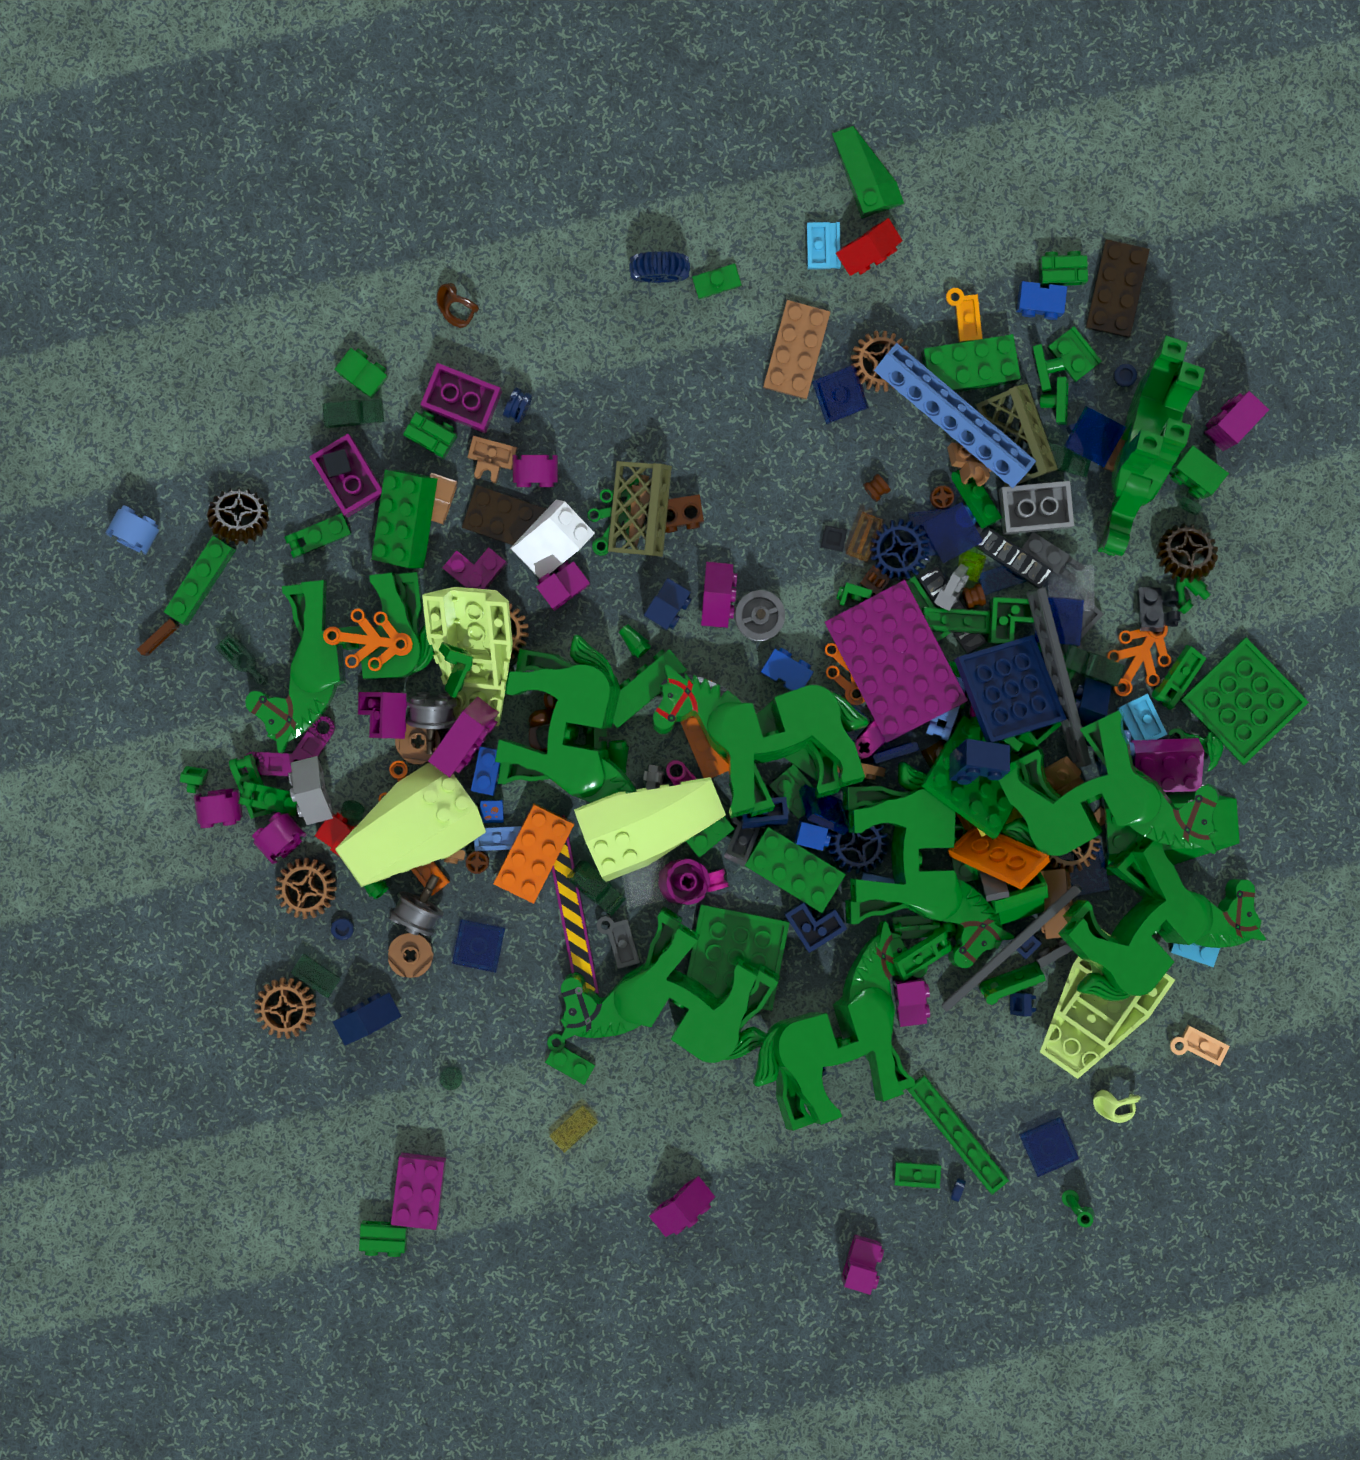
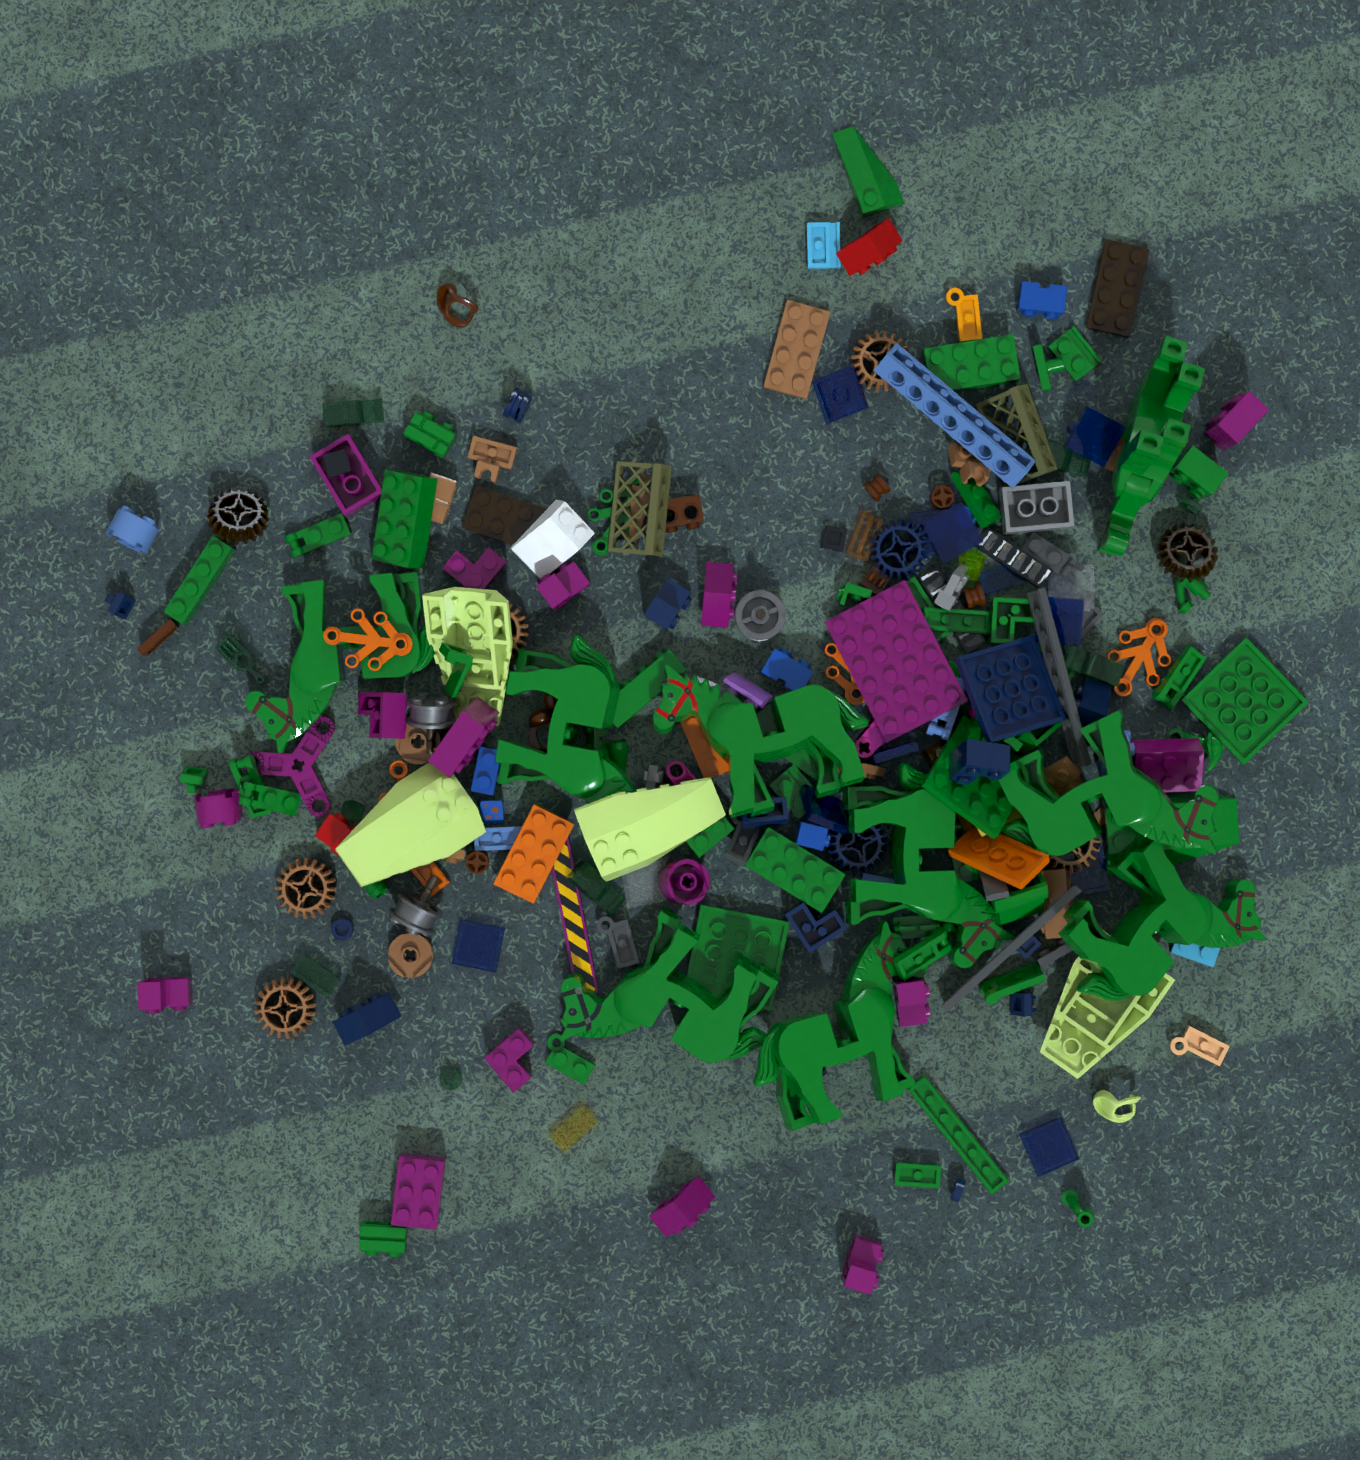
magenta brick [252,812,306,864] -> none
light grey brick [288,756,333,825] -> none
green brick [334,348,388,399] -> none
magenta brick [420,363,502,433] -> none
magenta brick [512,455,558,487] -> none
green cone [619,624,651,658] -> none
dark blue gear [629,251,690,283] -> none
green tile [692,263,742,299] -> none
dark pink wheel [707,869,729,892] -> none
green brick [1039,251,1088,287] -> none
green tile [1040,377,1069,425] -> none
dark blue tile [1113,364,1137,387] -> none
medium azure plate [1117,694,1167,740] -> none
black plate [1137,587,1181,632] -> none
none -> dark blue tile [105,591,136,620]
none -> magenta brick [137,977,193,1014]
none -> magenta brick [484,1026,535,1093]
none -> medium lavender slope [723,673,774,709]

